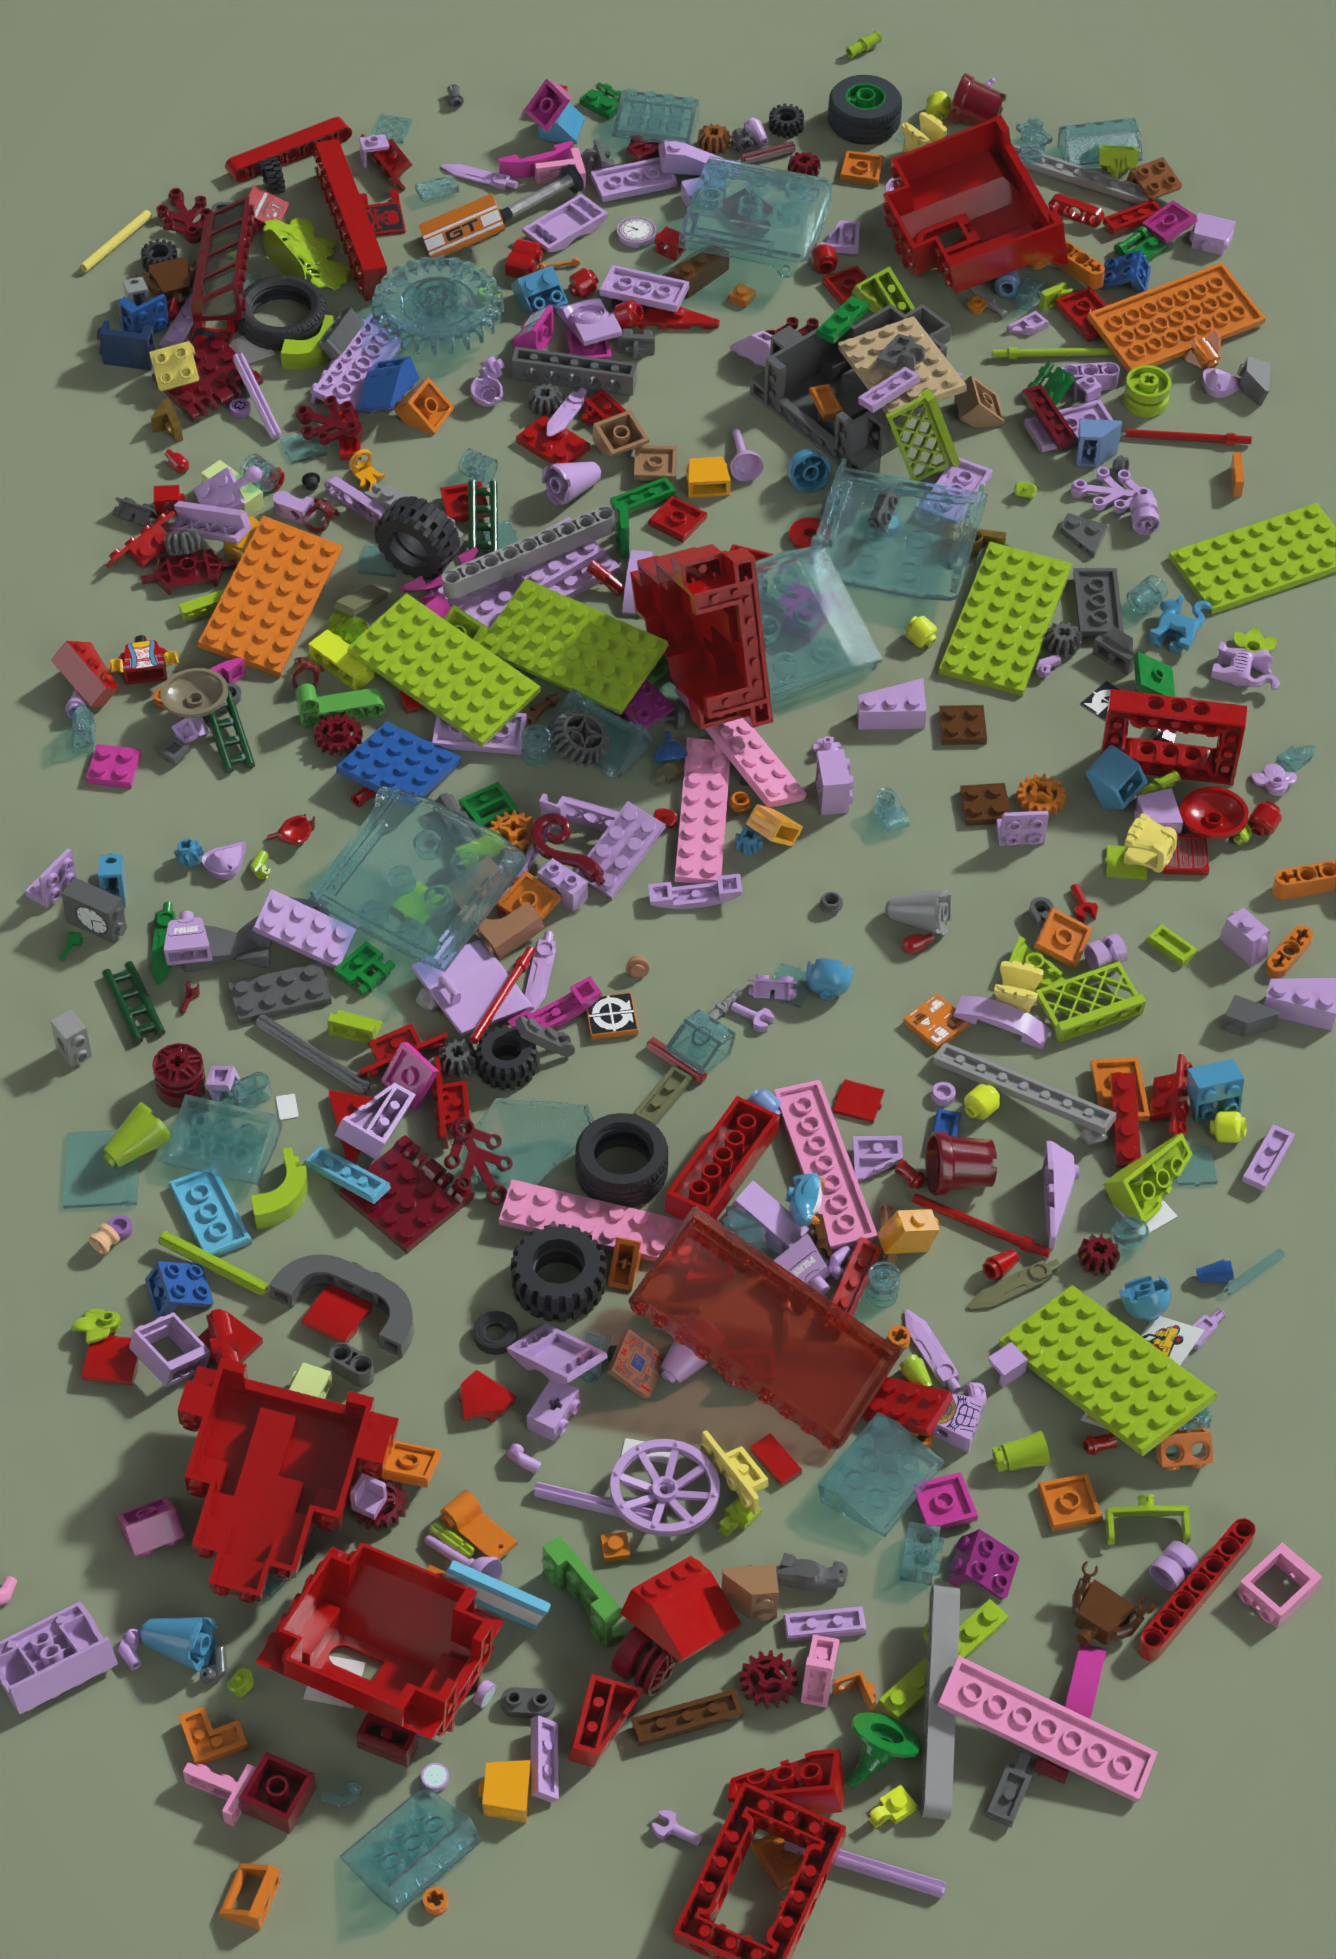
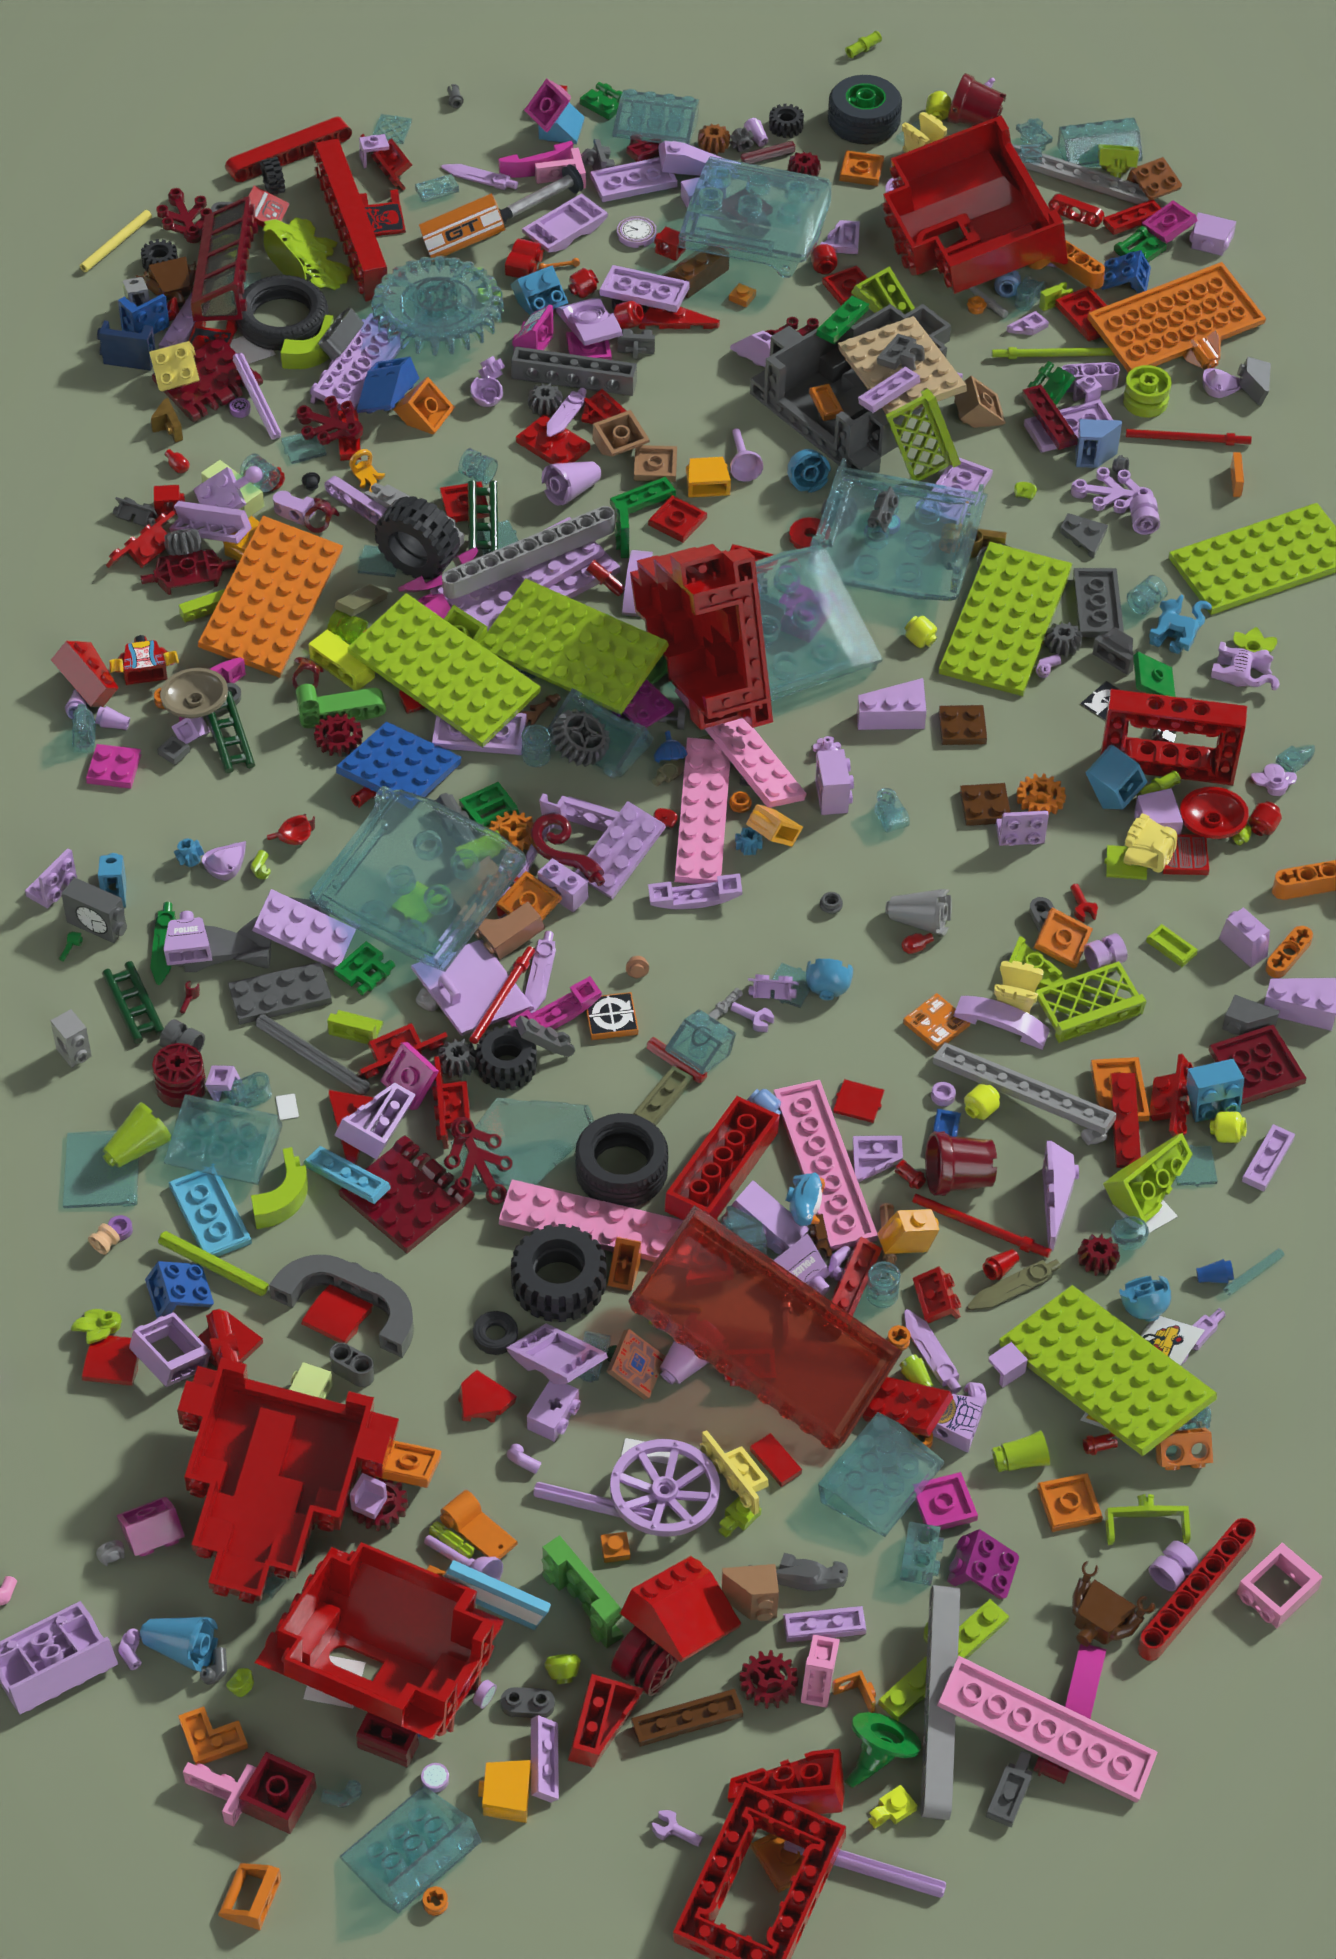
none -> lavender cone [95,706,130,730]
none -> light grey piece [96,1540,125,1566]
none -> dark grey wheel [160,1019,205,1052]
none -> lime cone [544,1654,581,1684]
none -> red bracket [913,1266,961,1324]
none -> dark red plate [1208,1024,1307,1105]

